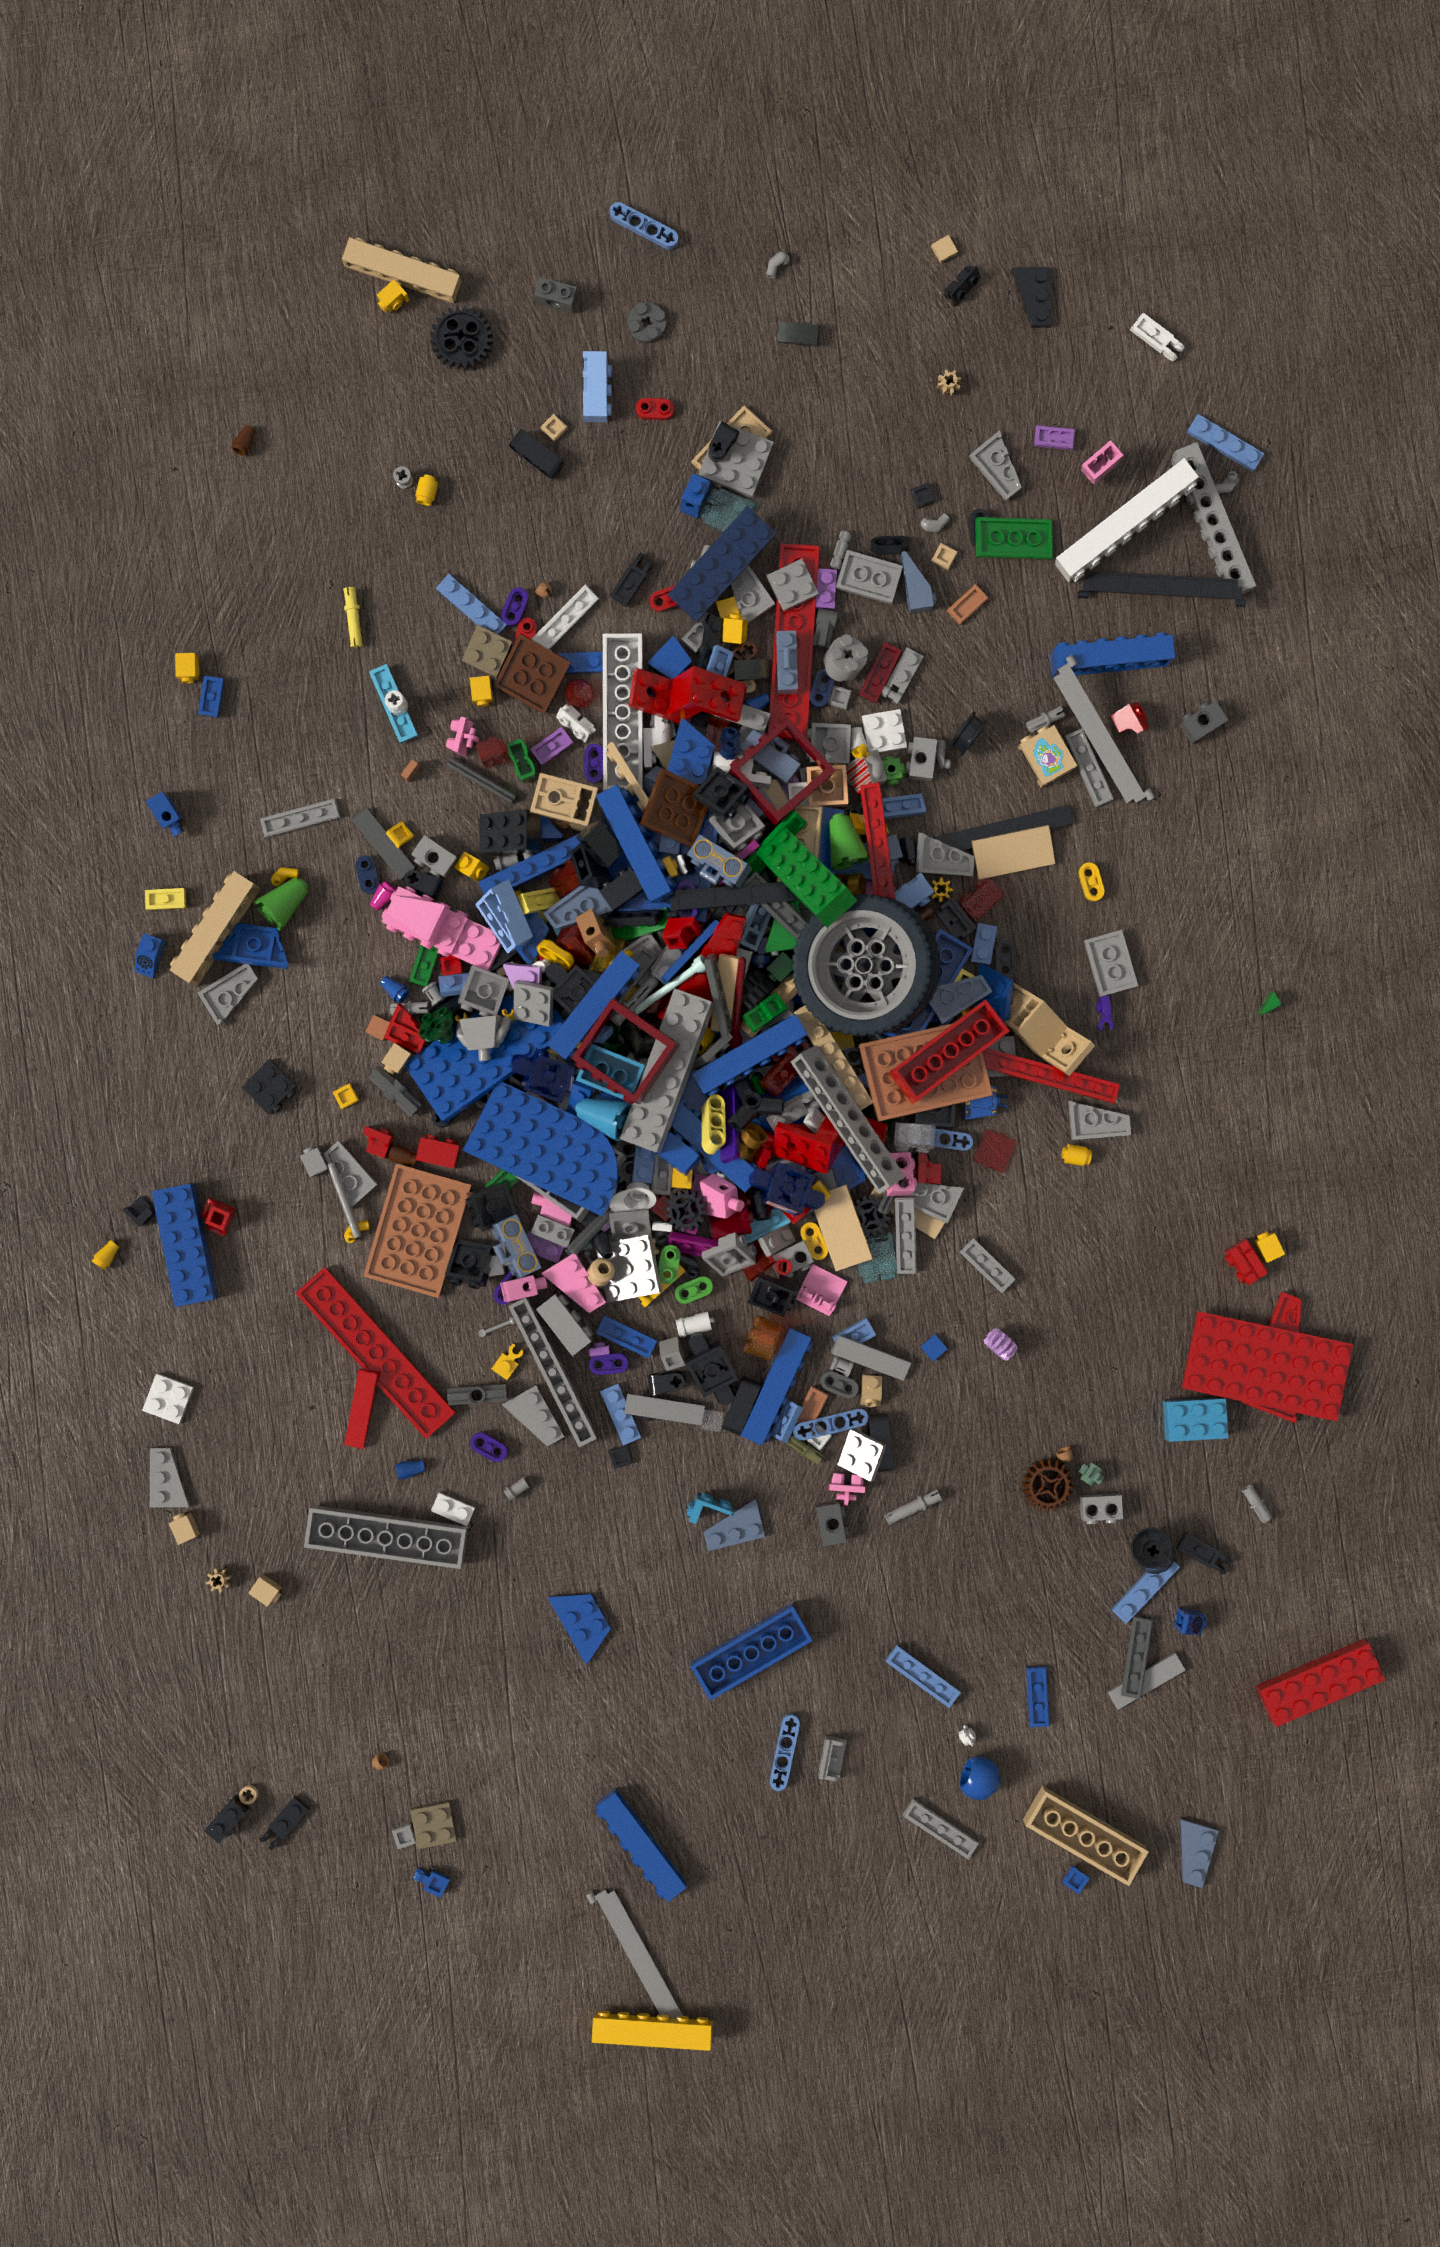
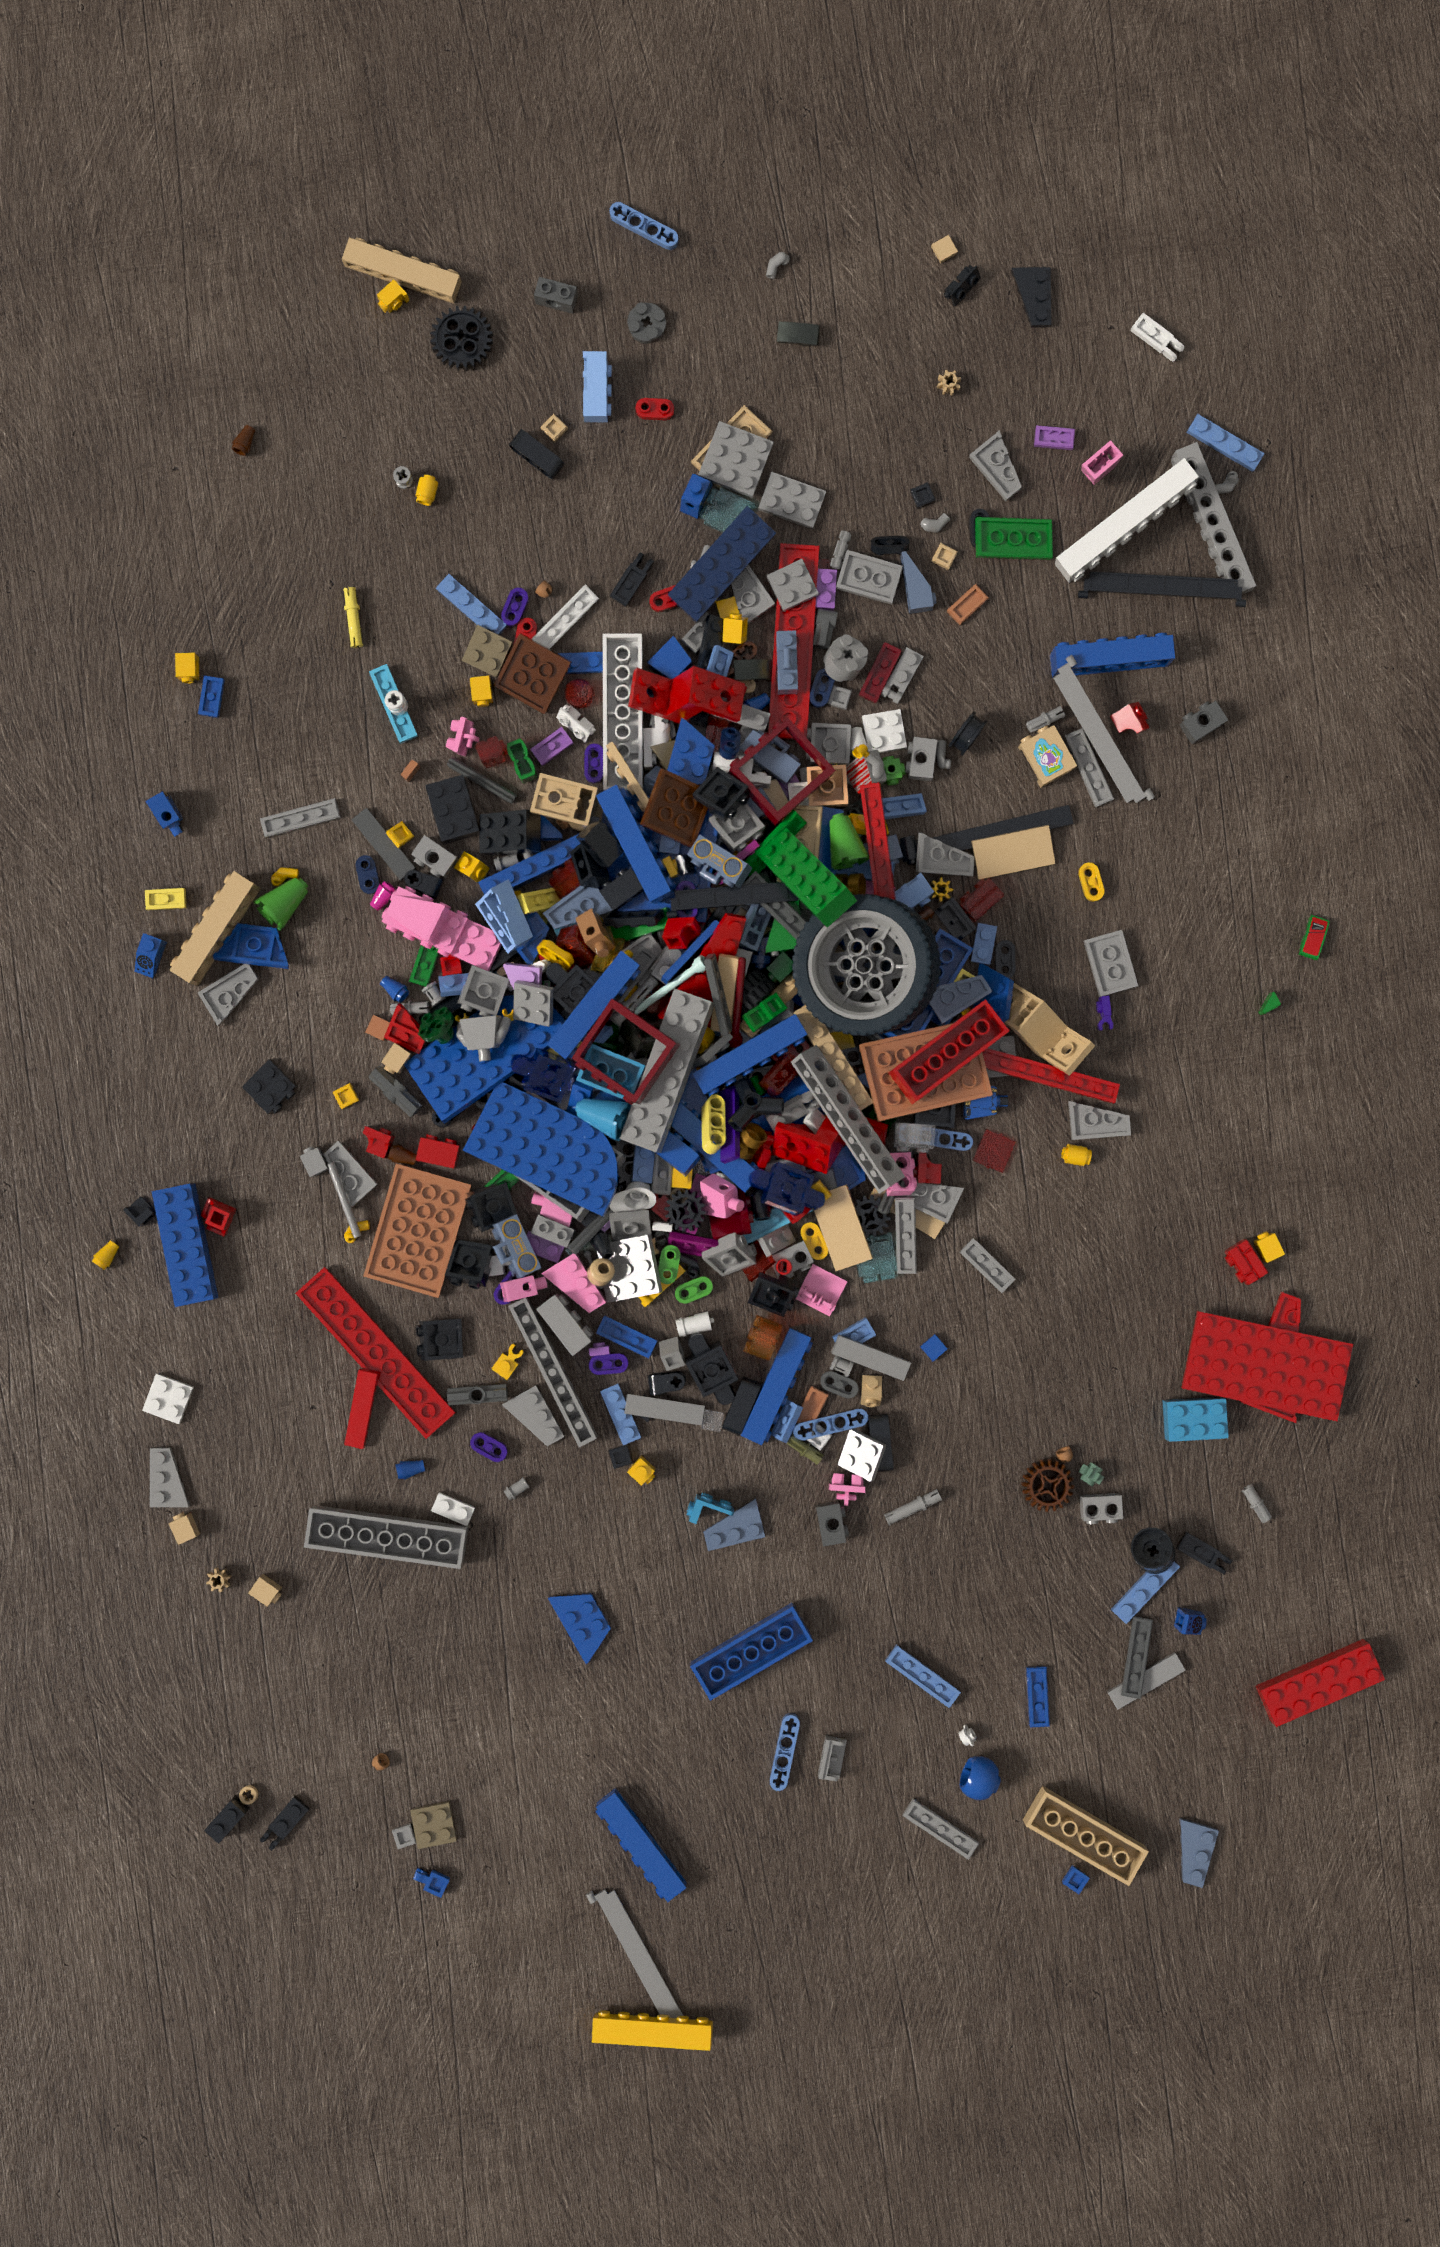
light grey hinge [478,1317,516,1337] -> none
black piece [708,421,740,462] -> none
lavender gear [984,1328,1018,1361] -> none
none -> black plate [416,1318,463,1361]
none -> black brick [425,774,479,845]
none -> yellow brick [627,1455,656,1486]
none -> light grey plate [758,472,826,529]
none -> slope [1298,915,1330,960]

